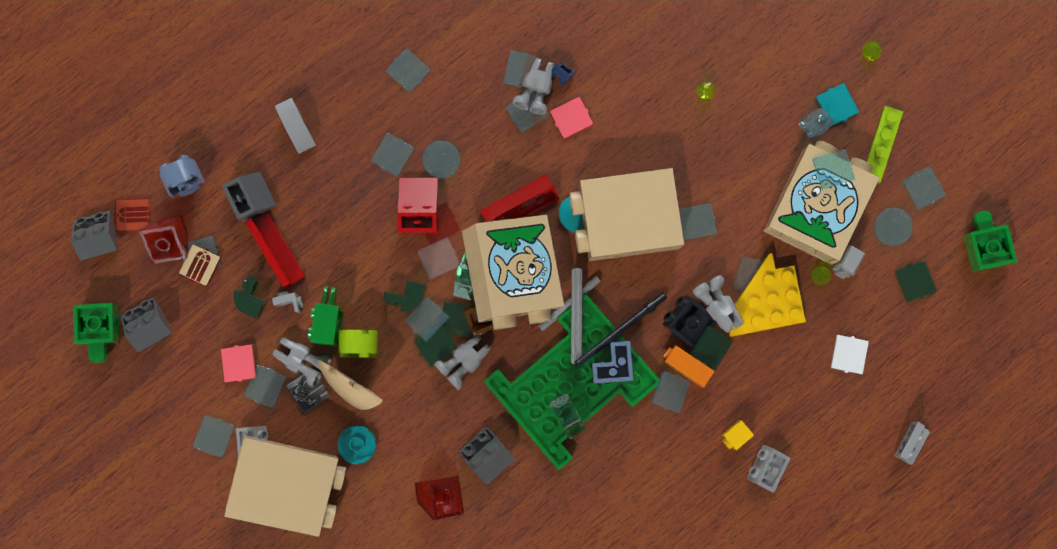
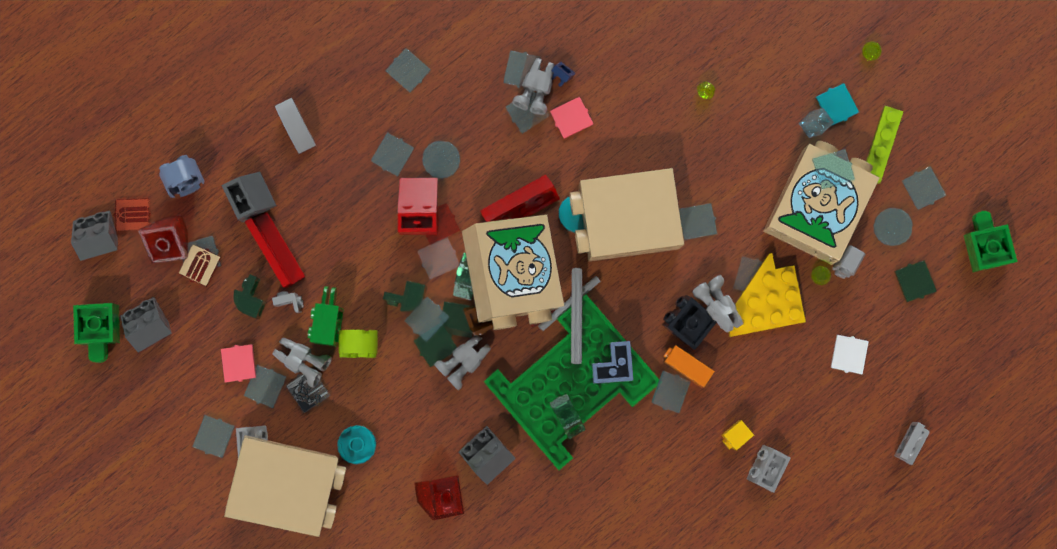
tan brick [318,359,383,410] -> none
black bar [574,293,667,367] -> none
clear green piece [690,325,733,370] -> none

